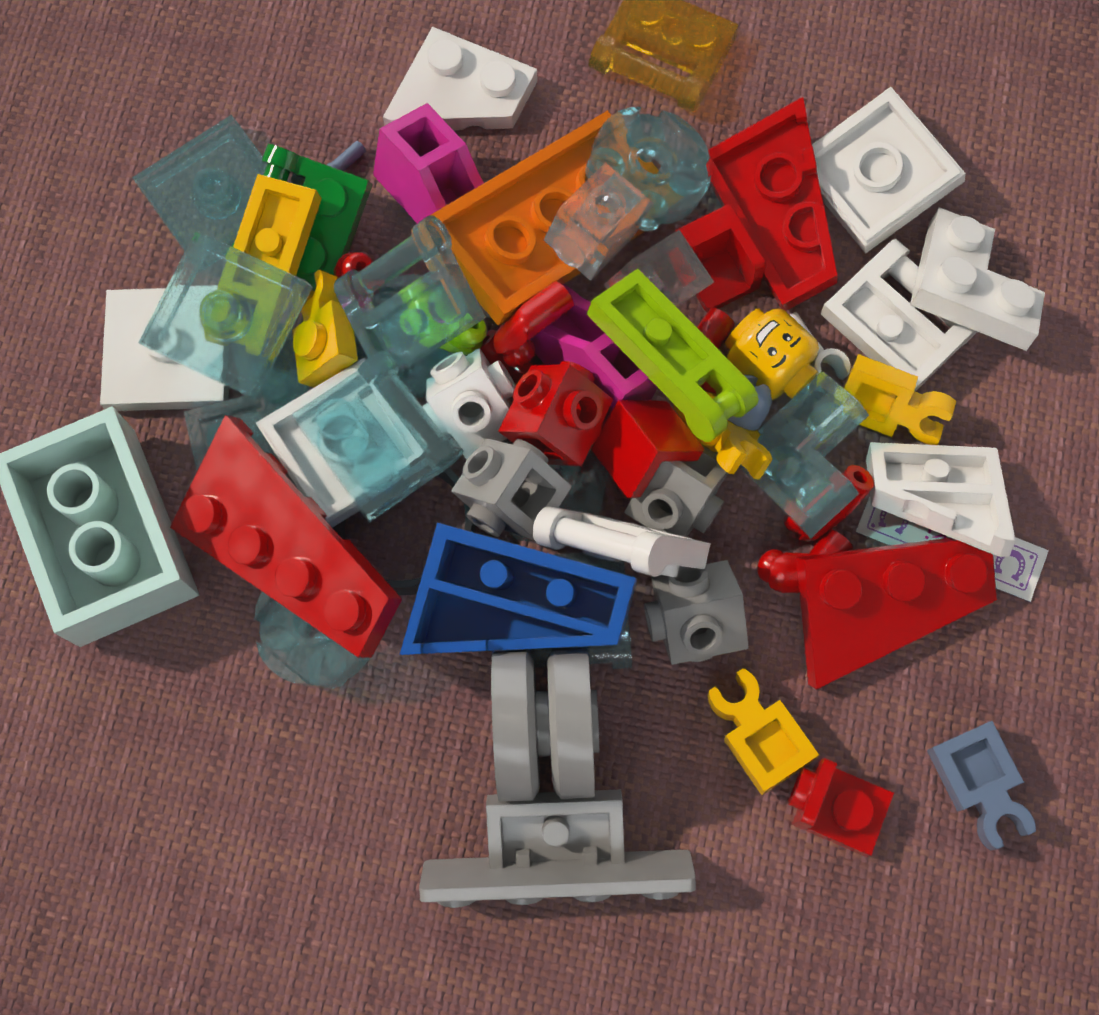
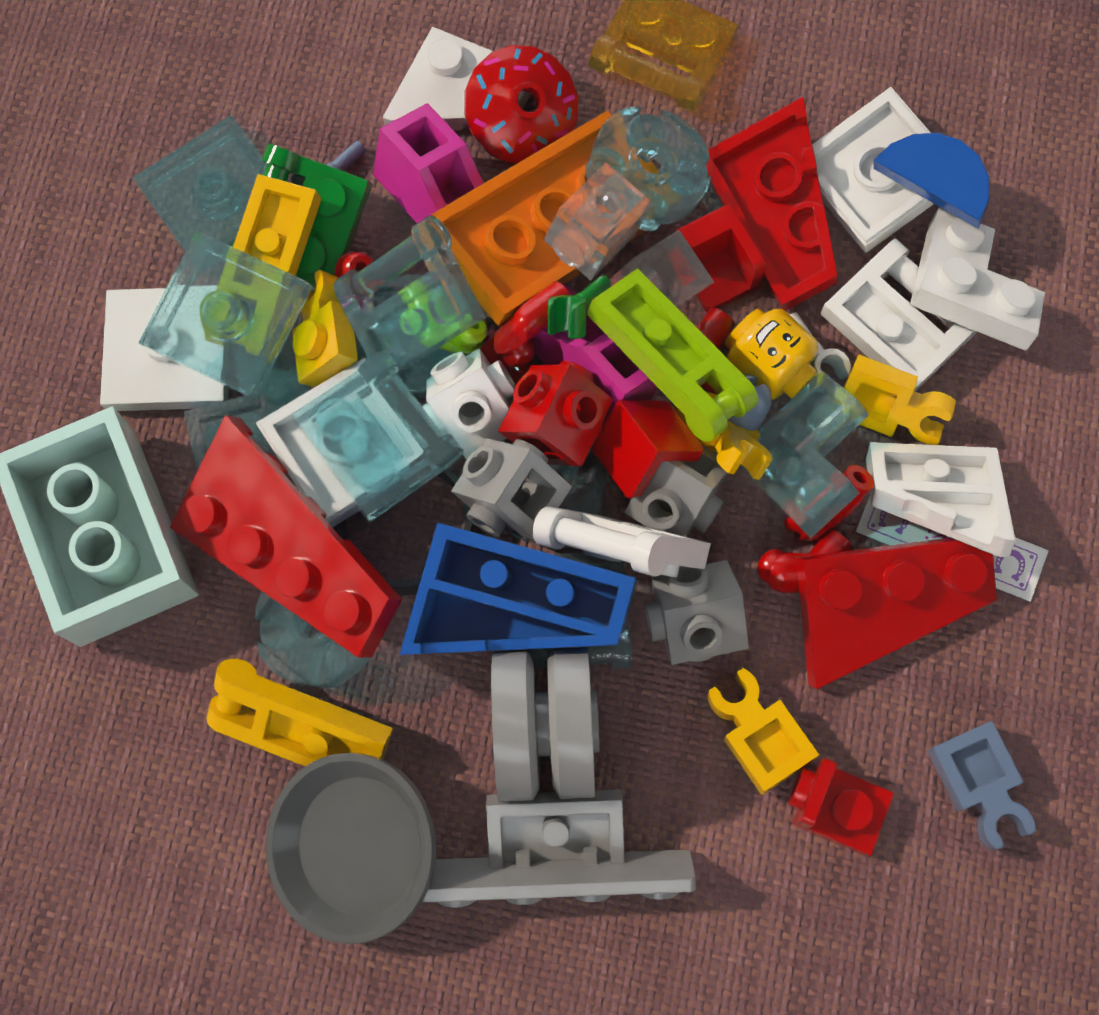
none -> yellow plate [206,659,393,767]
none -> dark grey piece [266,753,436,944]
none -> red dish [464,45,578,164]
none -> green hand [548,276,611,339]
none -> blue tile [873,133,989,229]

